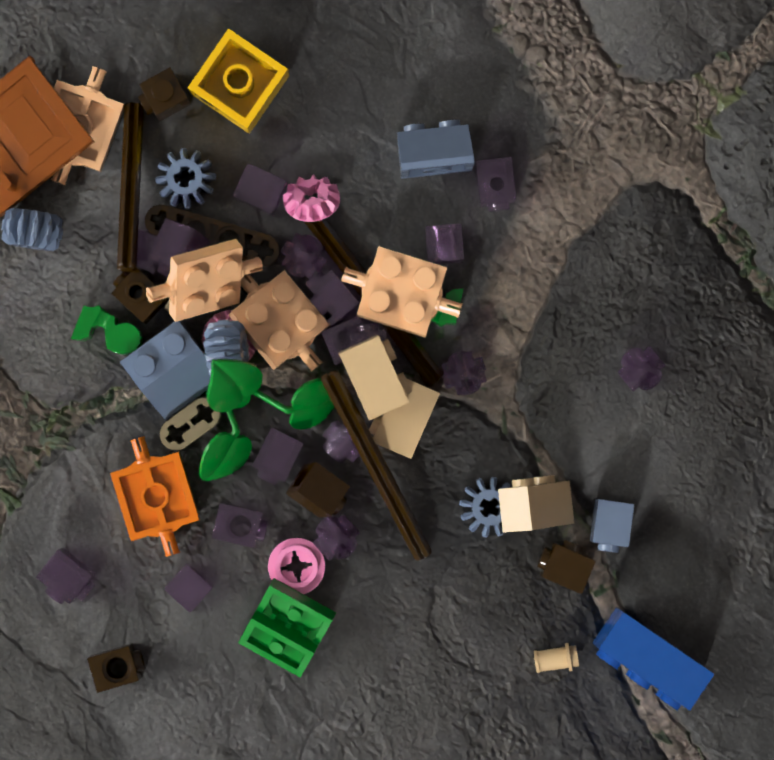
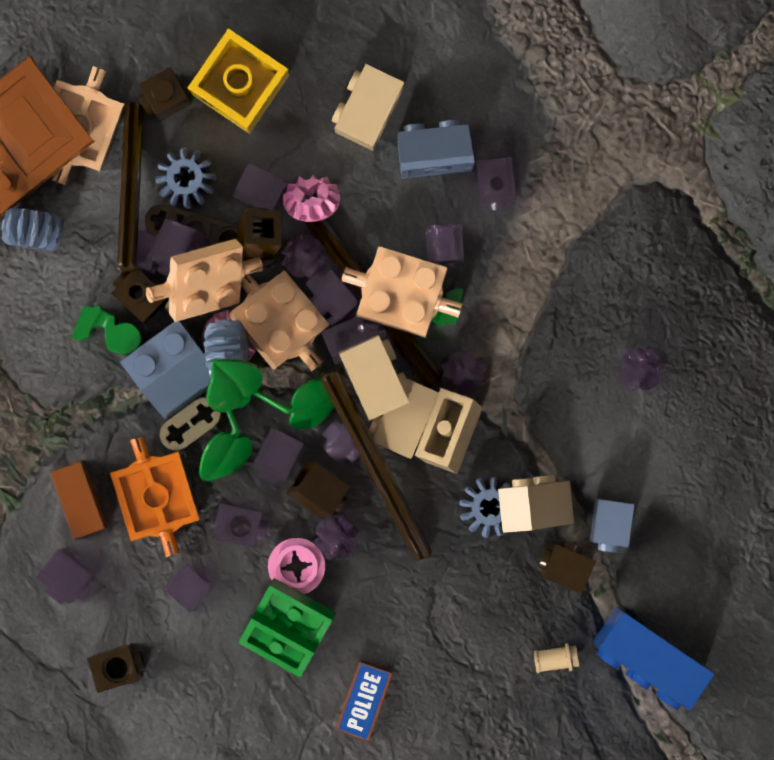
none -> dark orange panel [50,460,109,540]
none -> dark brown brick [237,207,282,259]
none -> tan brick [332,64,404,151]
none -> tile [335,661,393,741]
none -> tan brick [415,388,483,474]

